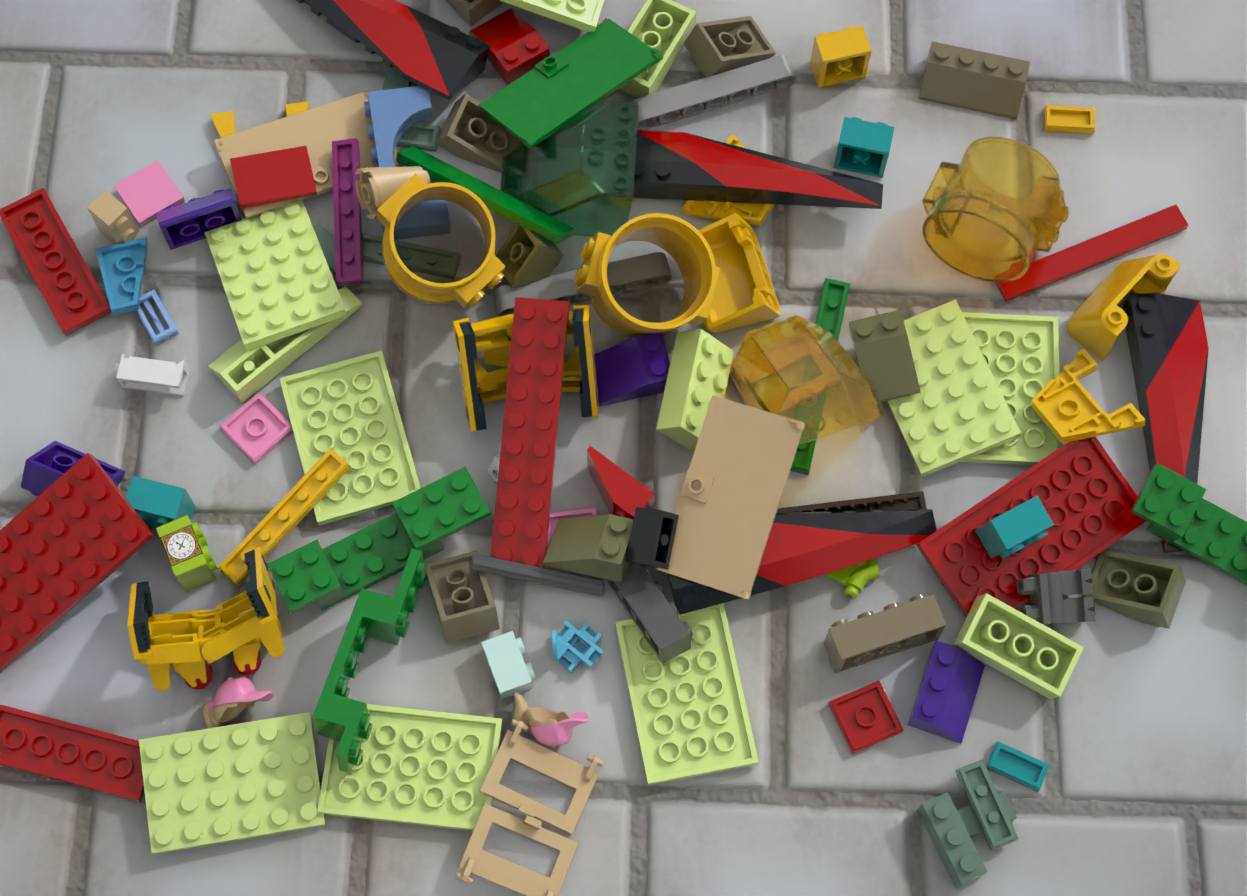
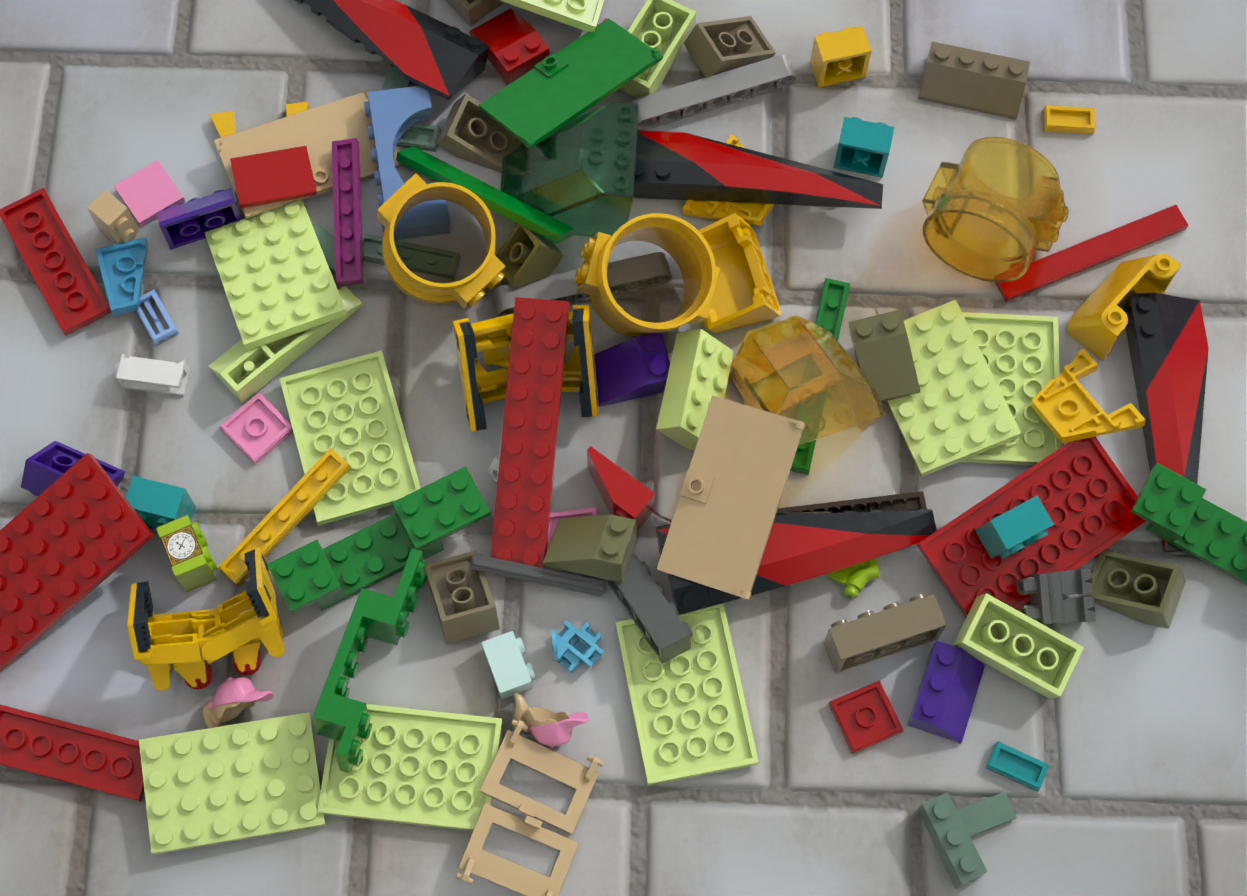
tan cone [355,166,430,220] -> none
black brick [626,507,679,570] -> none
sand green tile [955,759,1019,851] -> none

